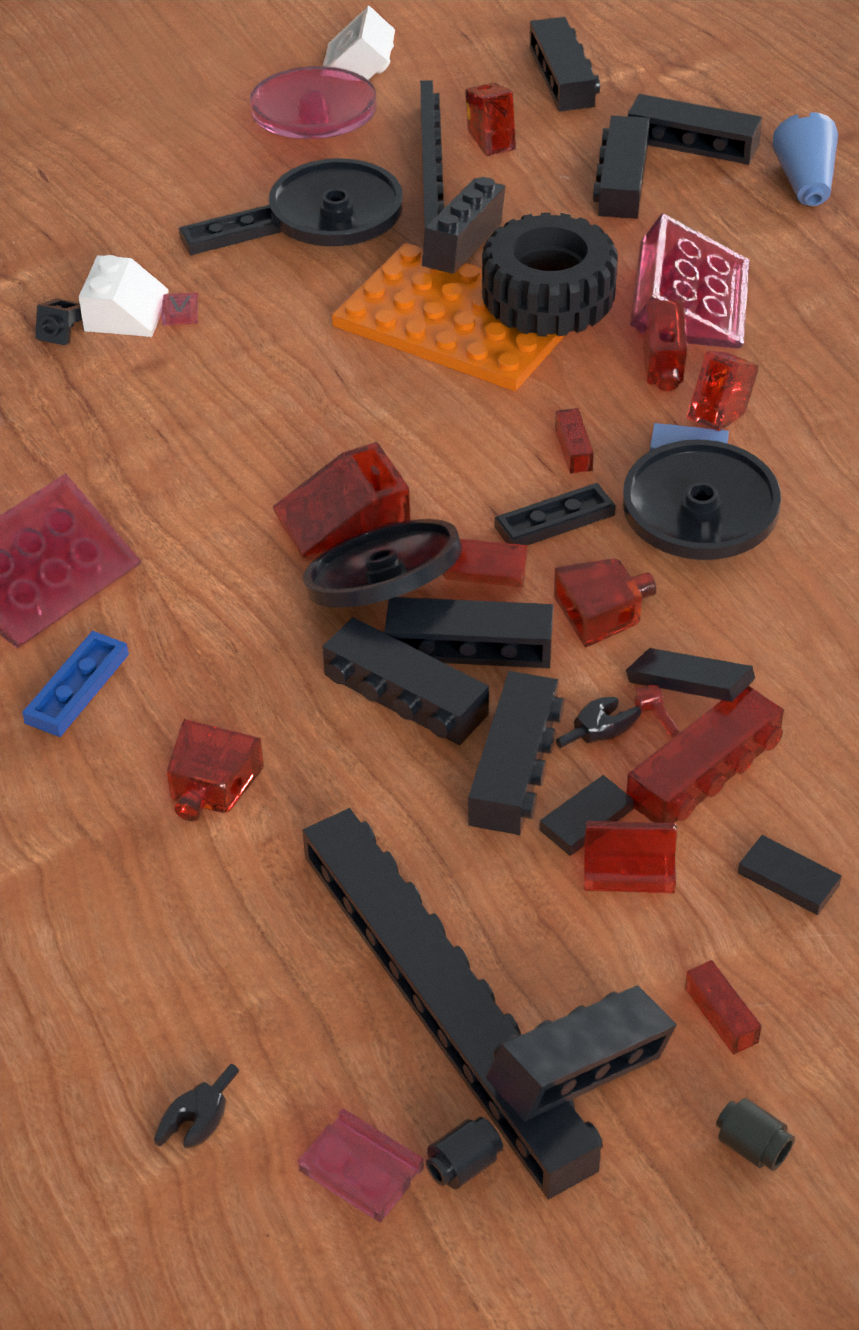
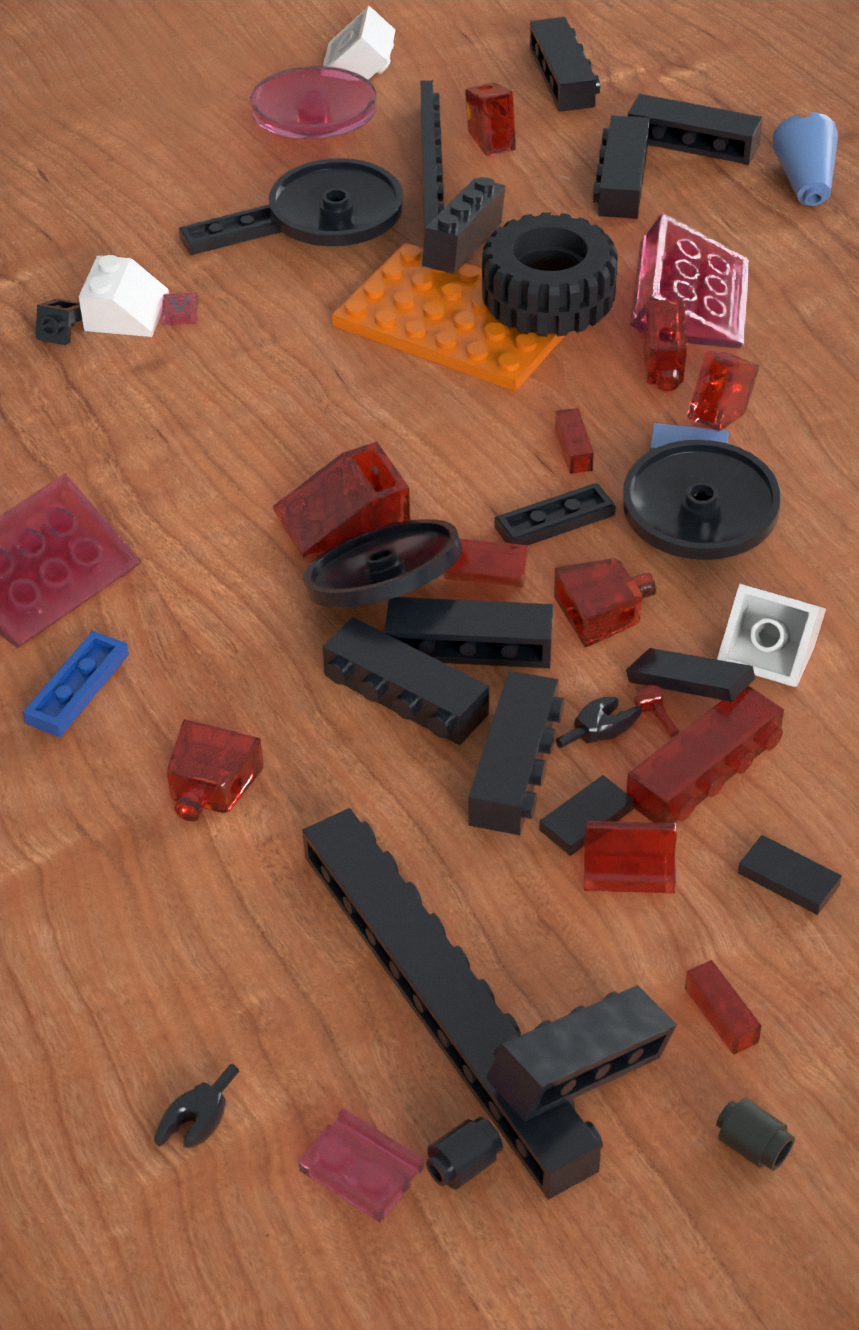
none -> white slope [717,584,826,687]

